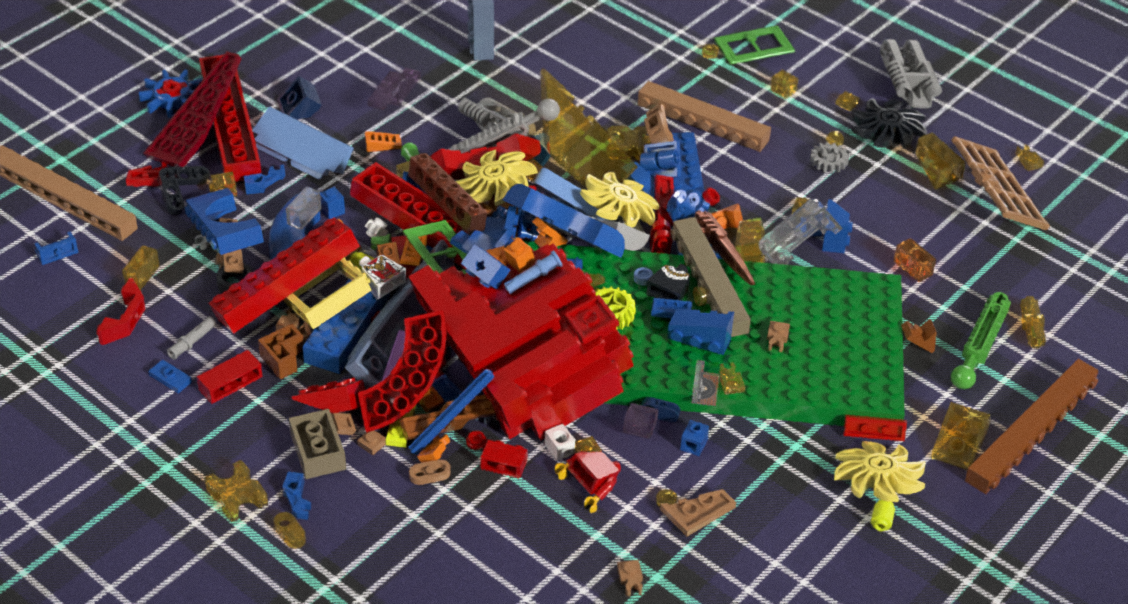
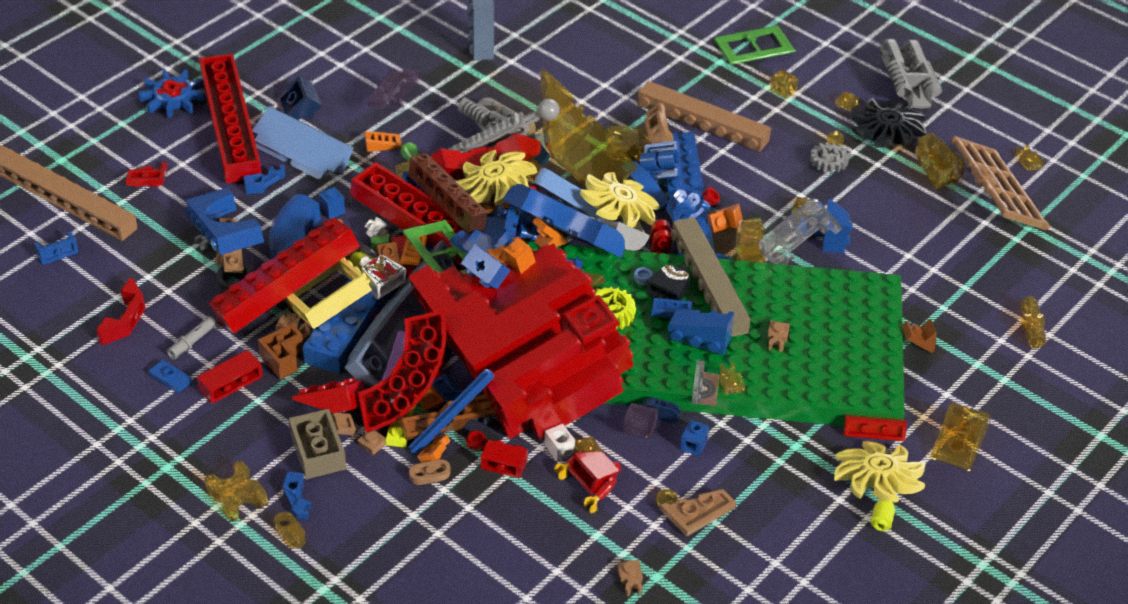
clear yellow brick [122,245,160,290] -> none
dark red wing [143,51,242,167] -> none
black beam [157,166,210,215] -> none
clear yellow brick [209,172,237,197] -> none
clear brick [286,186,321,230] -> none
medium blue pin [503,251,563,294] -> none
red tile [654,175,674,226] -> none
clear yellow tile [693,286,707,306] -> none
copper piece [694,210,755,285] -> none
clear yellow tile [702,44,719,59] -> none
clear orange brick [894,238,936,282] -> none
bright green gear [951,292,1011,389] -> none
dark orange brick [965,359,1099,495] -> none

